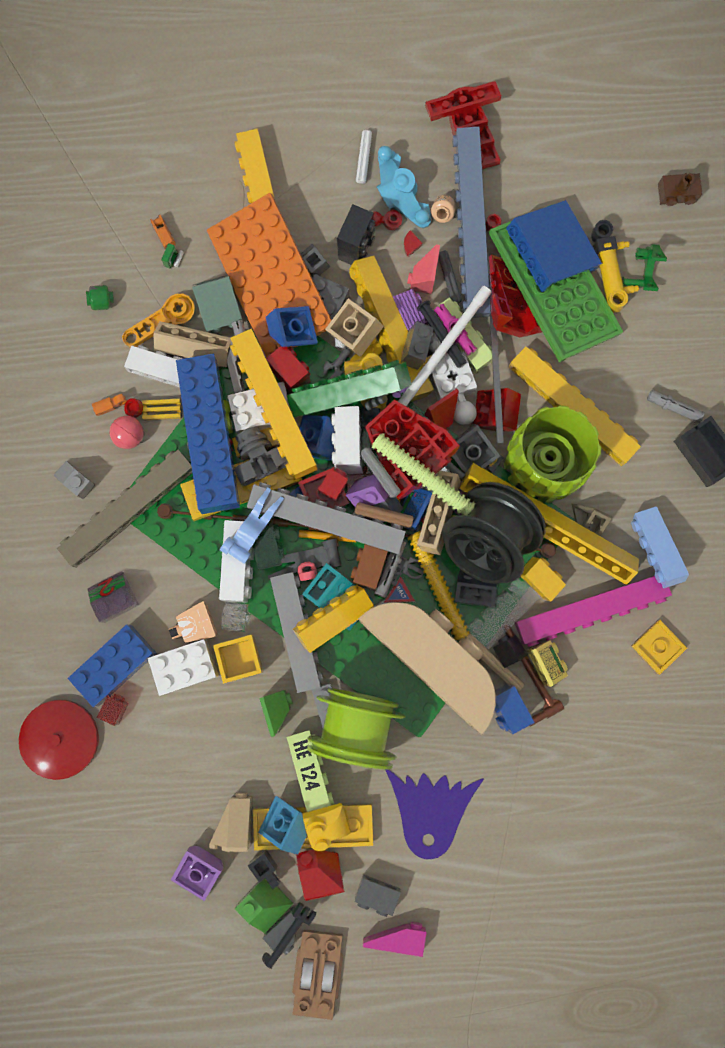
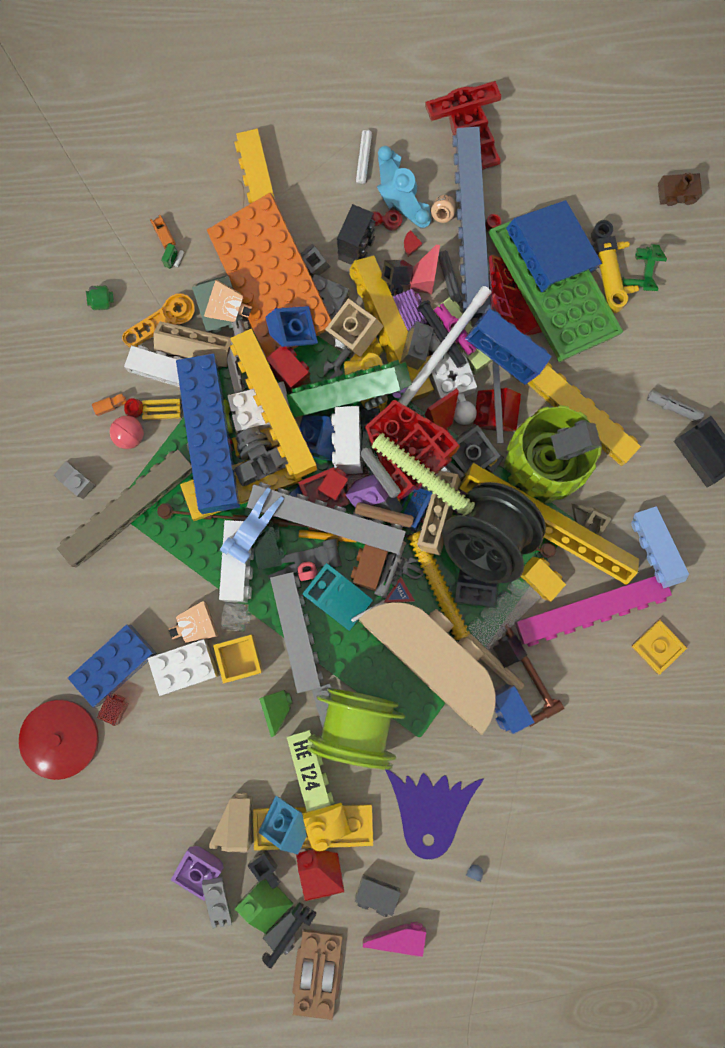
clear purple slope [87,571,139,623] -> none
yellow brick [293,585,374,653] -> none
light yellow slope [526,640,568,687] -> none
none -> light grey hinge [202,877,232,928]
none -> light nougat torso [204,280,252,322]
none -> black brick [381,260,413,296]
none -> blue brick [465,308,552,385]
none -> sand blue hinge [466,865,483,882]
none -> dark grey brick [551,420,602,460]

